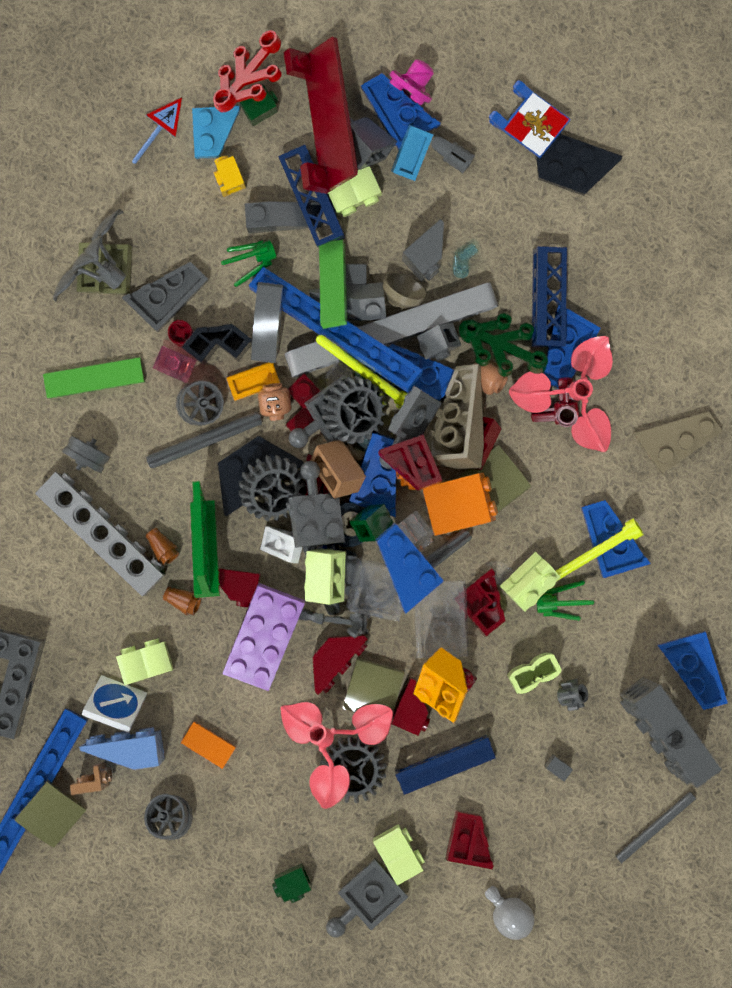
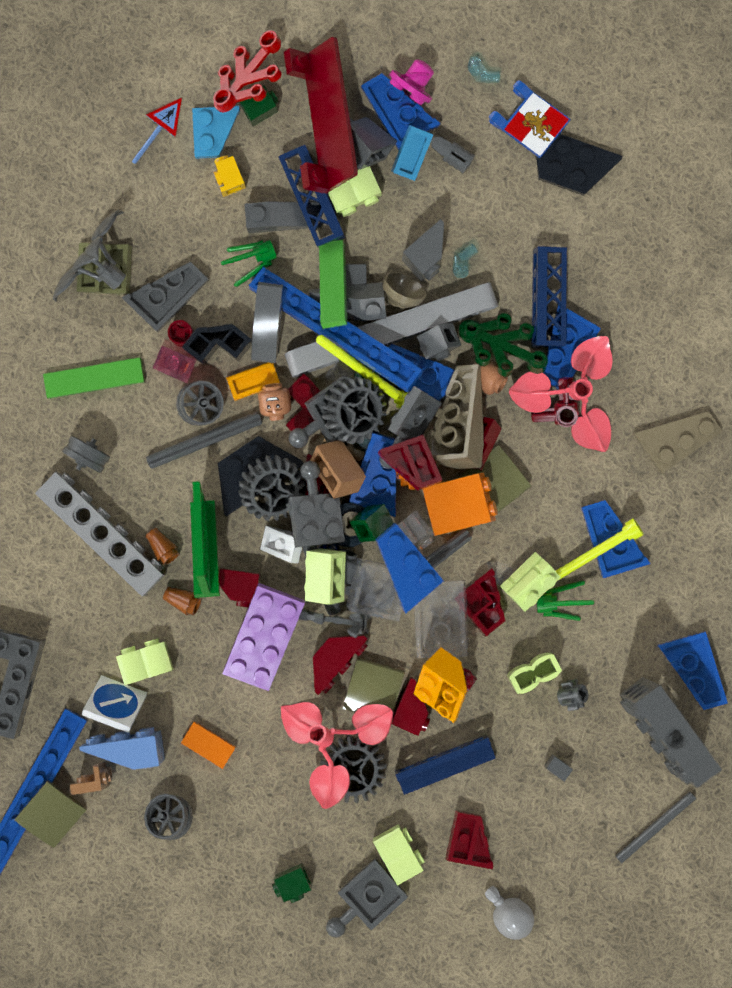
none -> clear light blue arm [467,56,500,83]

